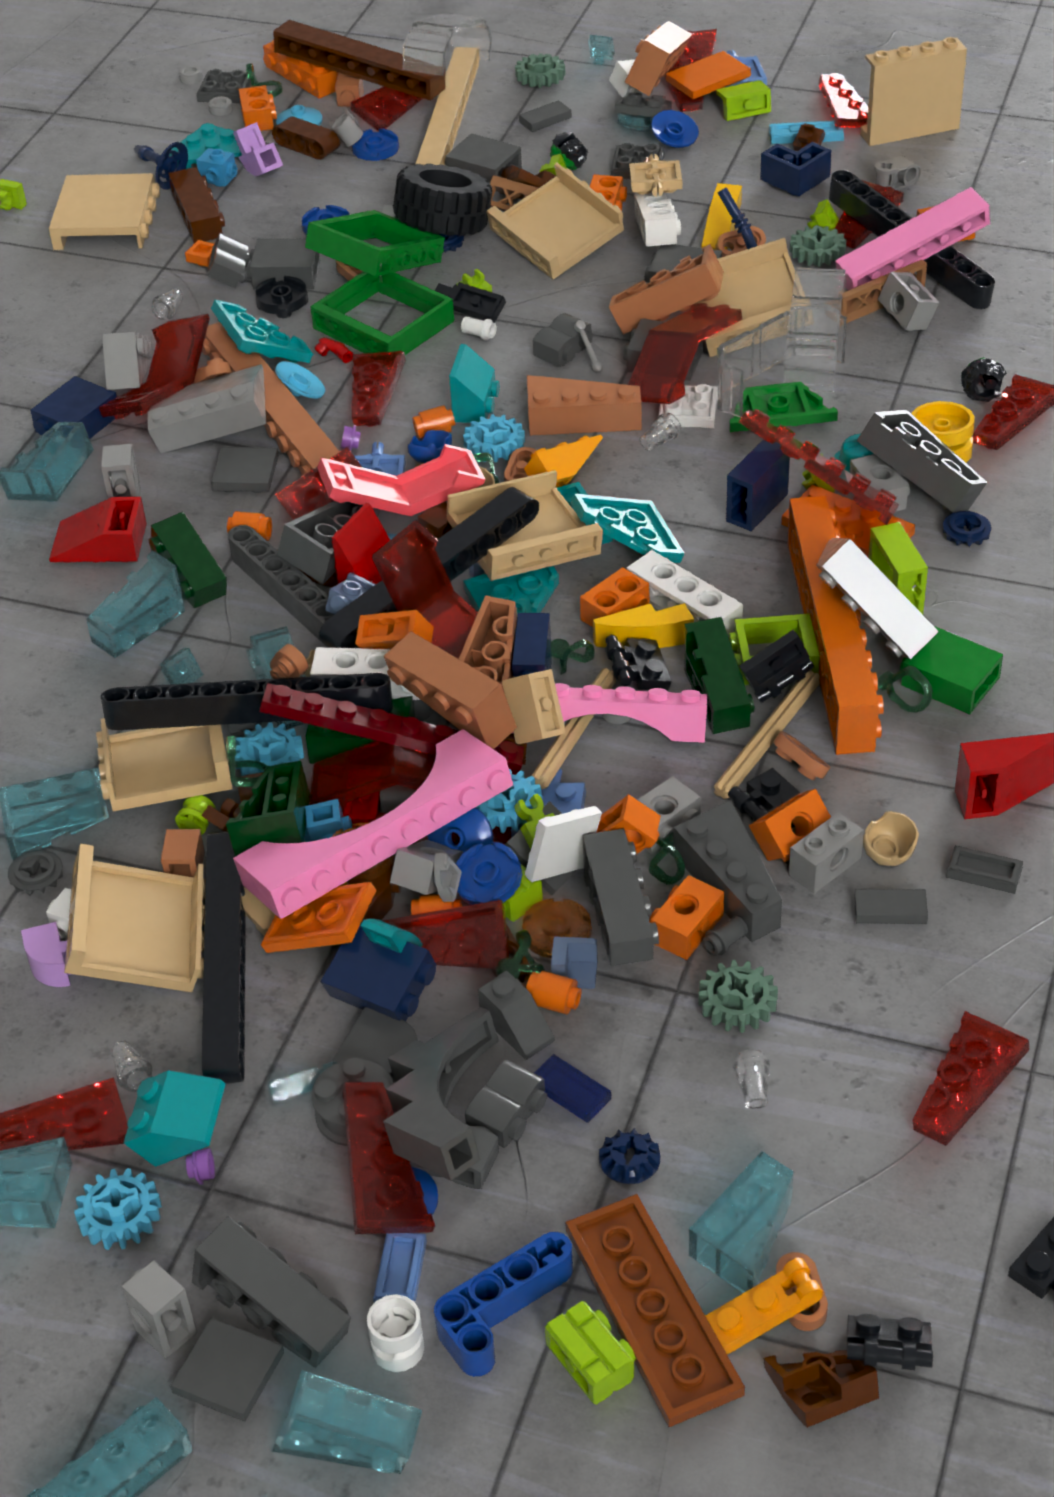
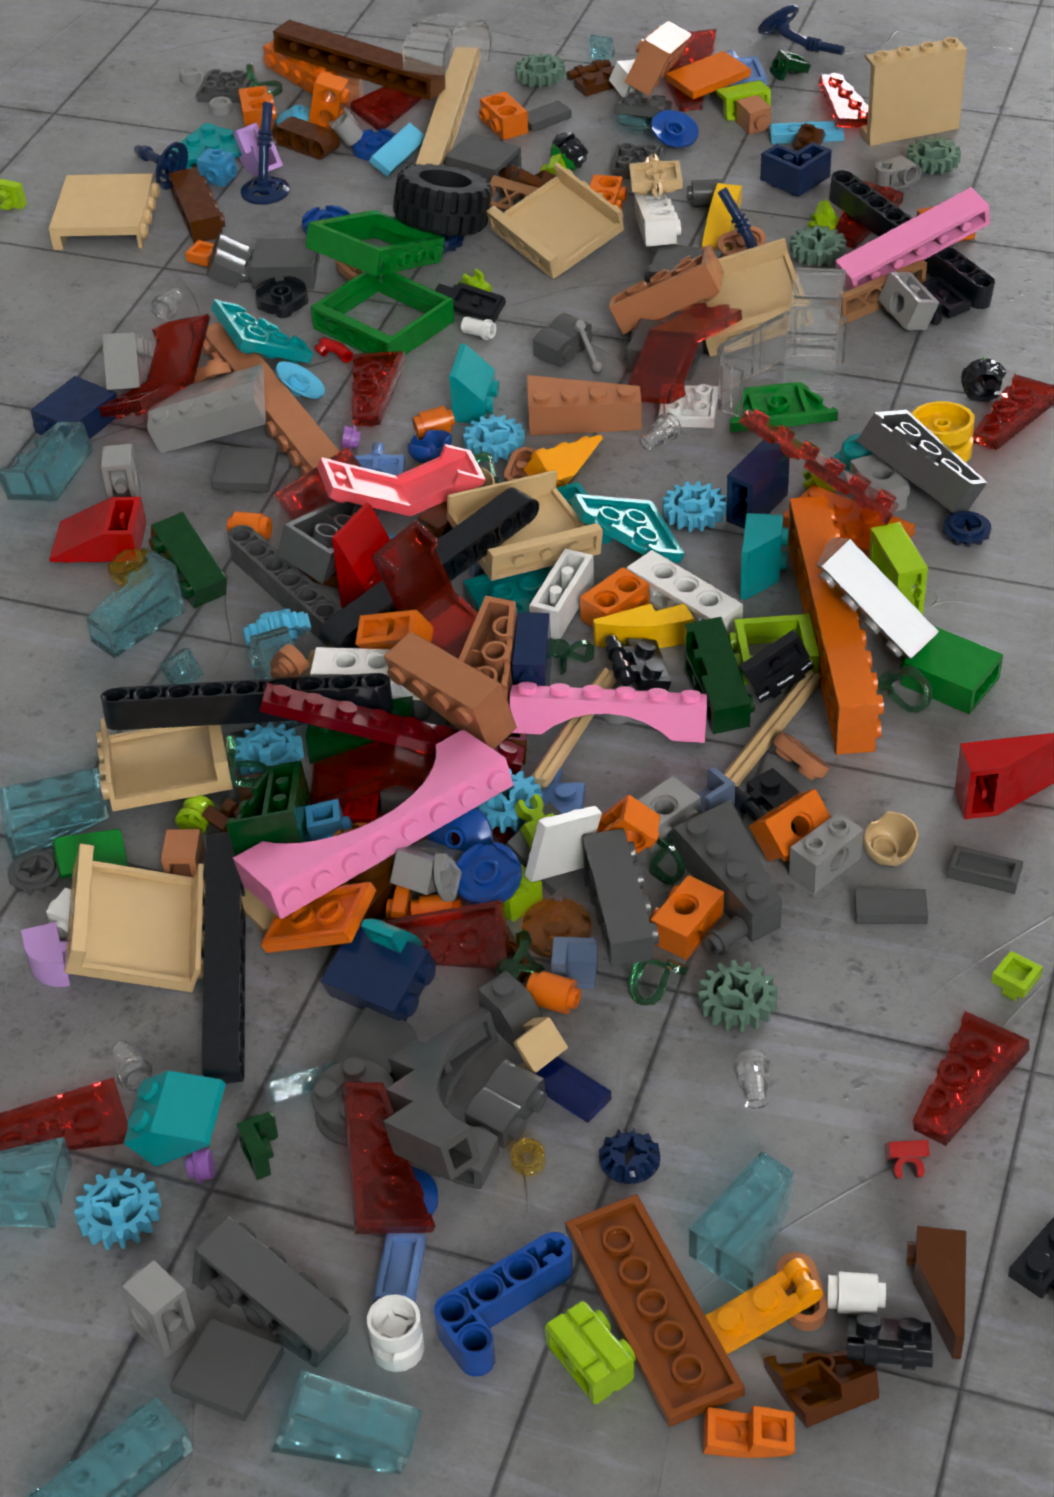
sand blue brick [325,572,376,615] -> none
tan panel [502,669,566,744] -> none
none -> green slope [53,829,128,879]
none -> clear yellow hair [108,548,154,589]
none -> dark green bracket [236,1111,278,1180]
none -> dark blue dish [241,102,290,205]
none -> medium azure gear [243,609,312,650]
none -> orange brick [308,71,350,131]
none -> medium azure tile [369,122,425,177]
none -> orange plate [386,885,412,931]
none -> orange brick [479,91,529,141]
none -> clear yellow bush [511,1138,546,1176]
none -> tan panel [514,1017,568,1073]
none -> white brick [529,548,594,640]
none -> reddish brown plate [566,59,615,97]
none -> clear green piece [628,958,689,1006]
none -> medium azure gear [663,481,726,532]
none -> dark grey brick [687,179,723,206]
none -> sand blue panel [697,766,735,814]
none -> orange slope [703,1405,795,1458]
none -> nougat brick [736,95,771,135]
none -> teal slope [740,513,789,600]
none -> dark blue dish [758,5,845,55]
none -> dark green bracket [770,49,811,81]
none -> white brick [827,1272,886,1316]
none -> red tile [884,1140,930,1179]
none -> sand green gear [906,137,961,175]
none -> reddish brown slope [906,1226,966,1359]
none -> black plate [921,276,971,325]
none -> lime tile [991,951,1043,1001]

